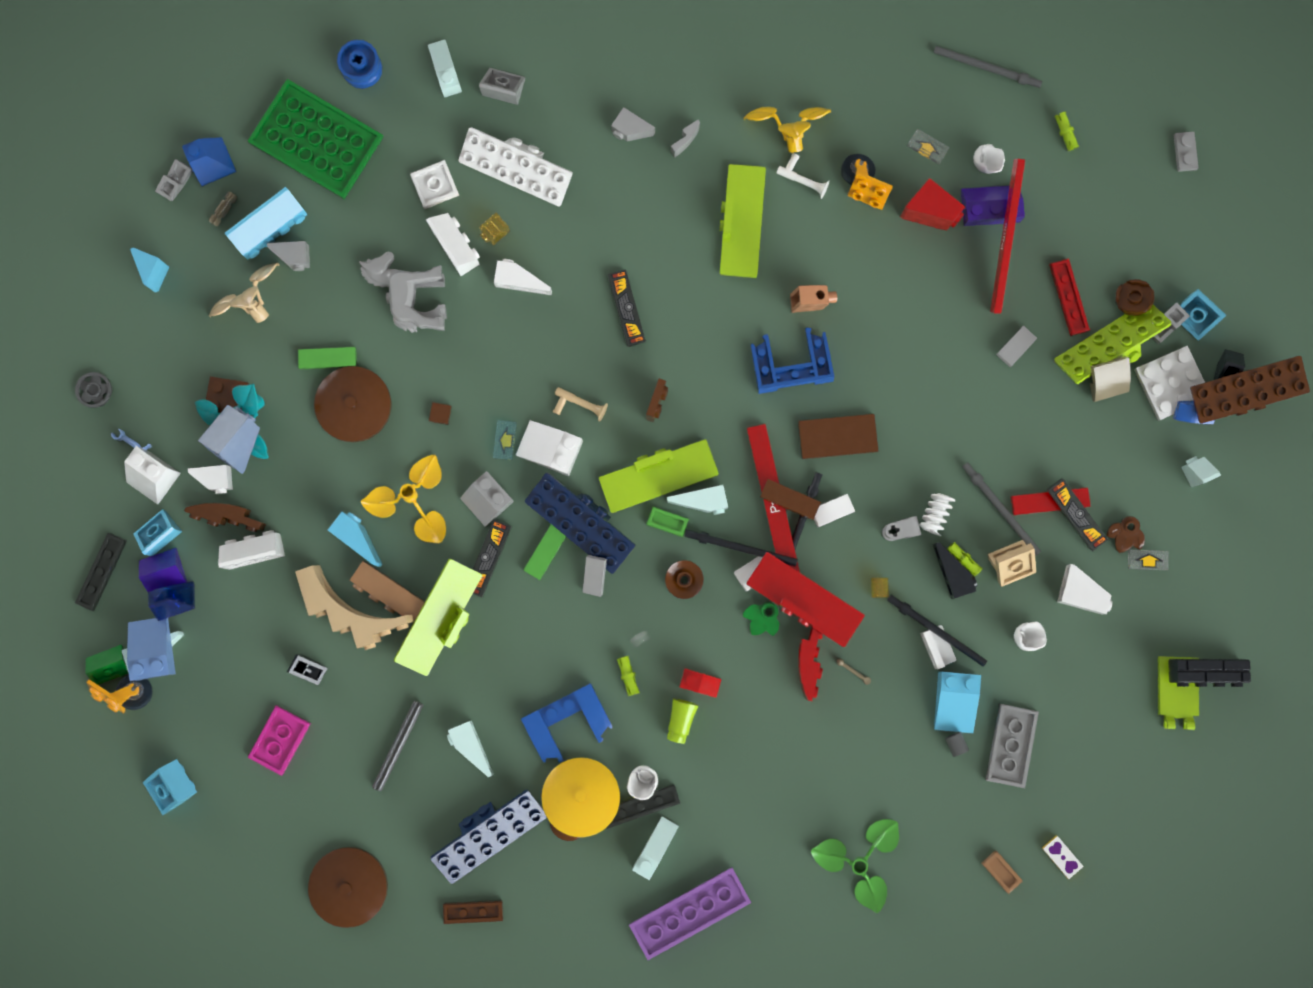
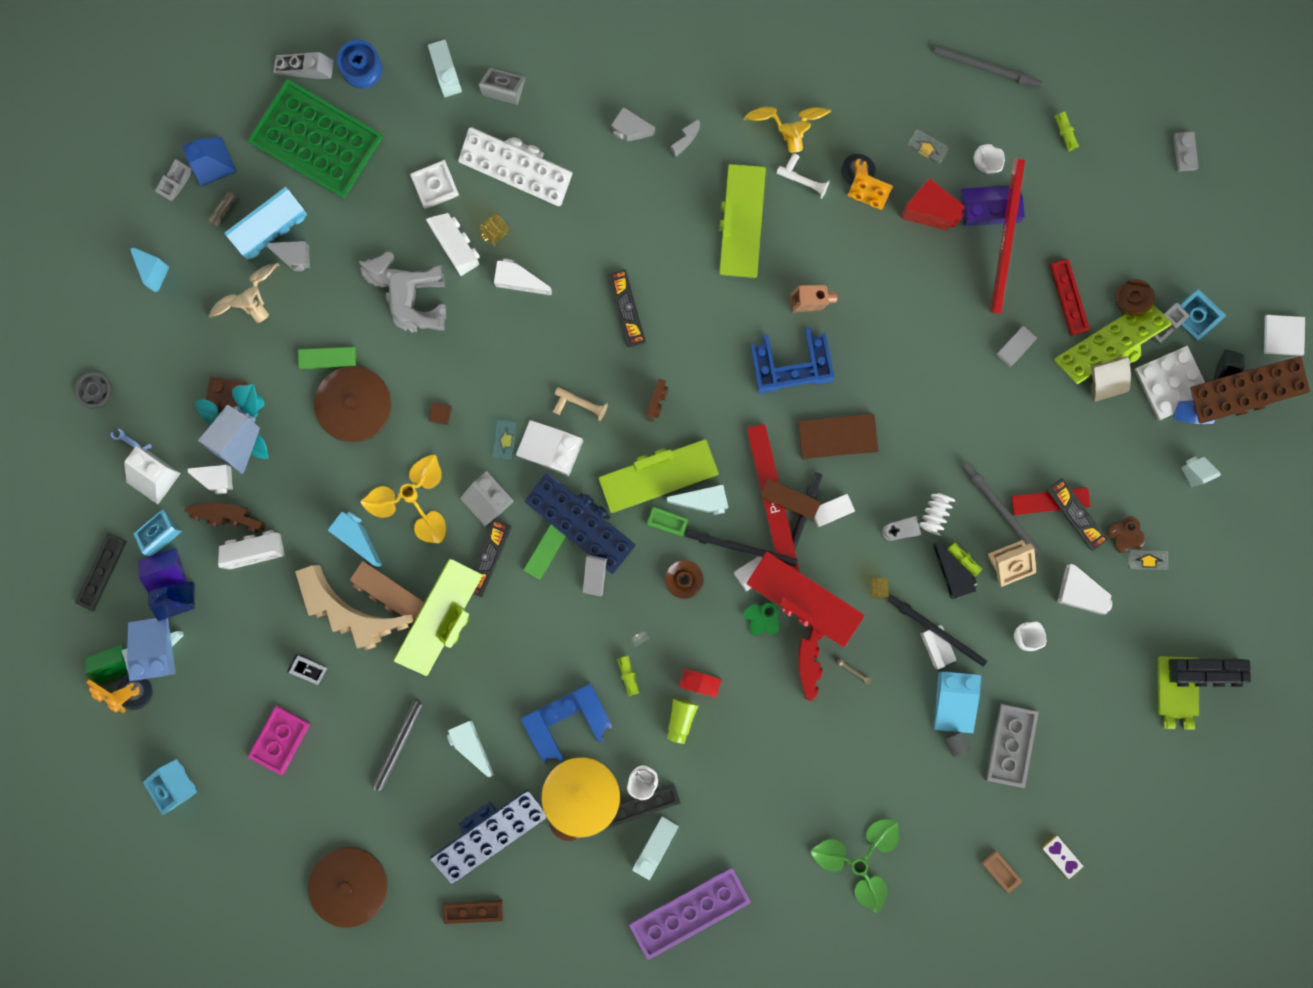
none -> light grey slope [273,52,334,79]
none -> white tile [1264,315,1305,356]

